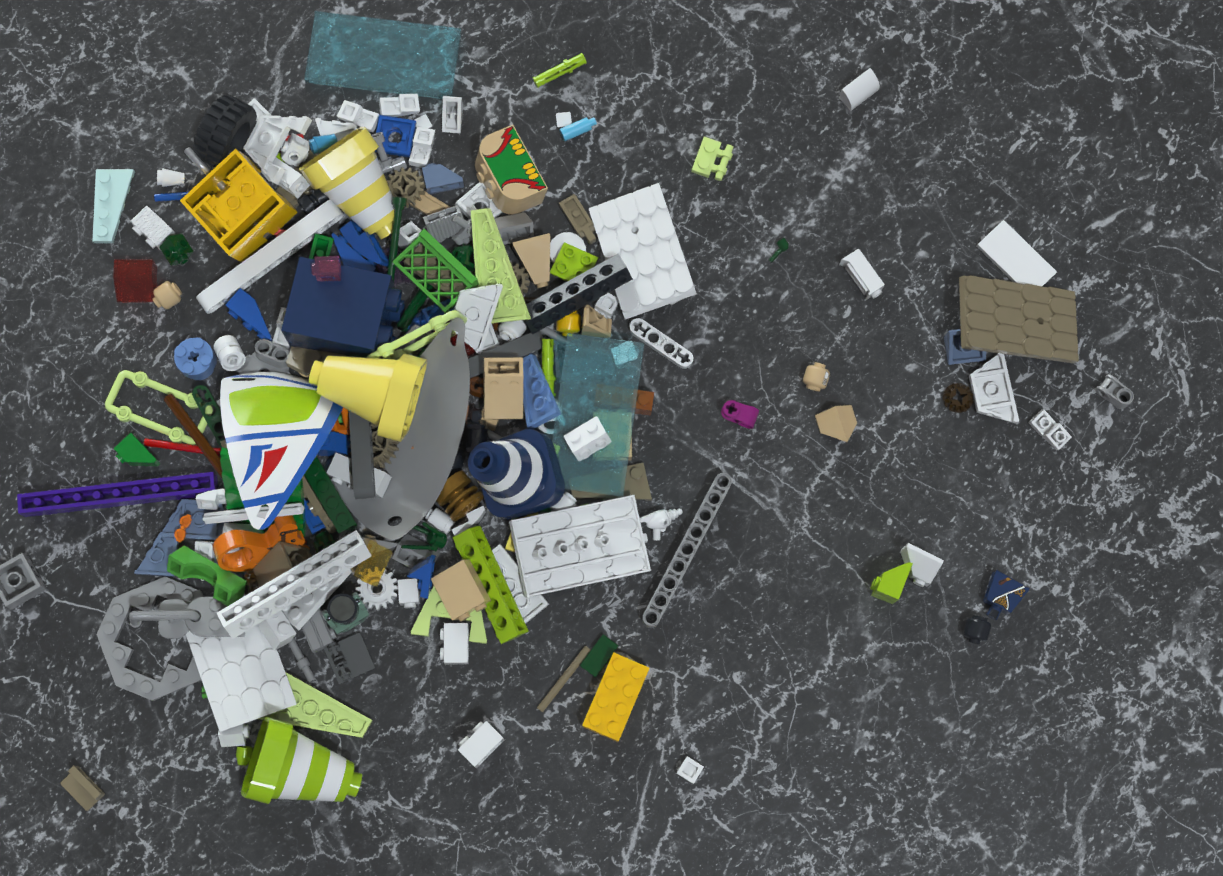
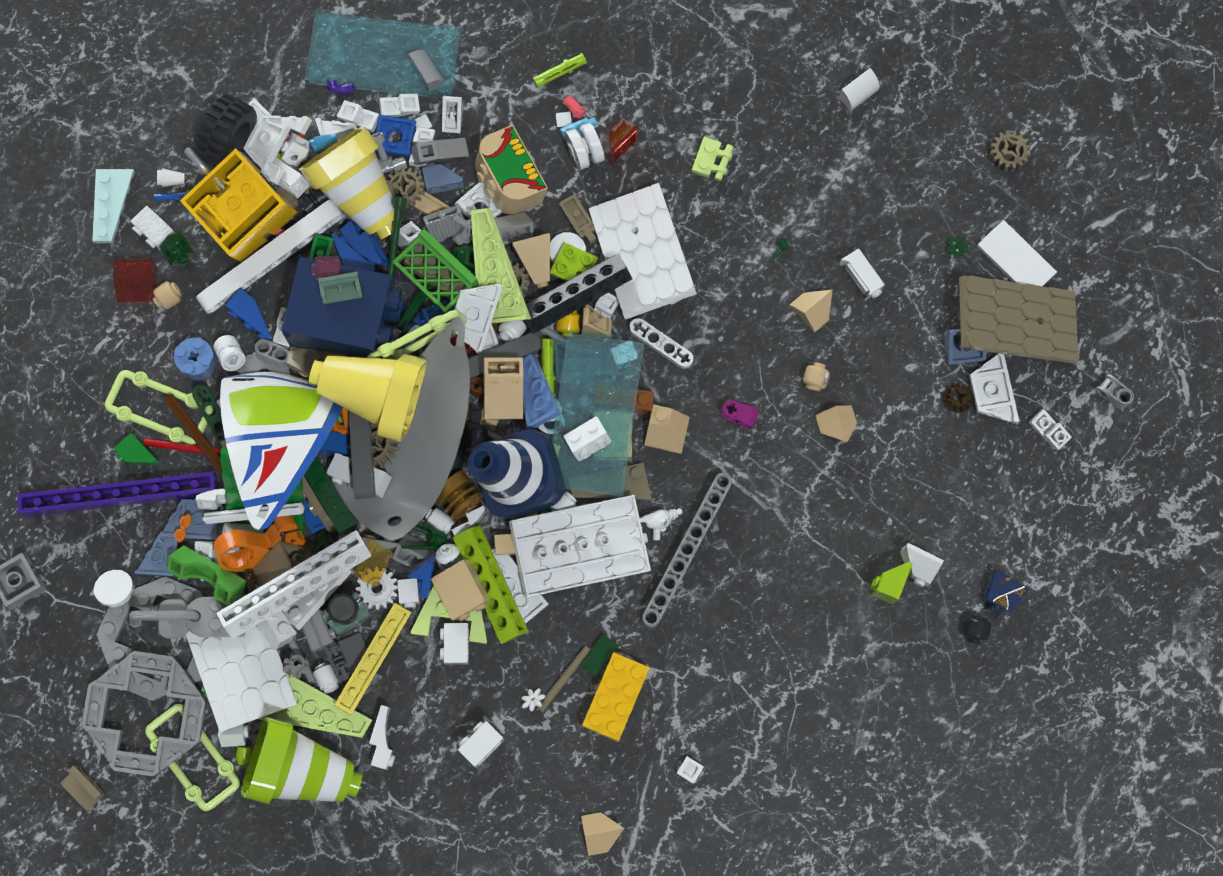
none -> light grey plate [81,651,207,776]
none -> white tile [94,570,134,607]
none -> yellowish green bar [145,704,240,811]
none -> light grey gear [283,653,308,679]
none -> white brick [313,663,339,694]
none -> sand green hinge [318,272,363,305]
none -> dark purple arm [327,80,355,95]
none -> light yellow plate [334,603,412,716]
none -> white slope [369,705,396,770]
none -> light grey brick [409,50,445,92]
none -> light grey slope [411,138,469,166]
none -> white head [435,544,463,571]
none -> tan tile [494,534,515,556]
none -> white plant [522,688,545,712]
none -> coral pin [563,95,586,119]
none -> white wheel [565,123,605,170]
none -> tan slope [581,812,624,856]
none -> clear red slope [609,119,639,165]
none -> tan slope [644,404,690,454]
none -> tan slope [789,290,833,333]
none -> dark green plant [946,236,969,258]
none -> dark tan gear [990,130,1031,171]

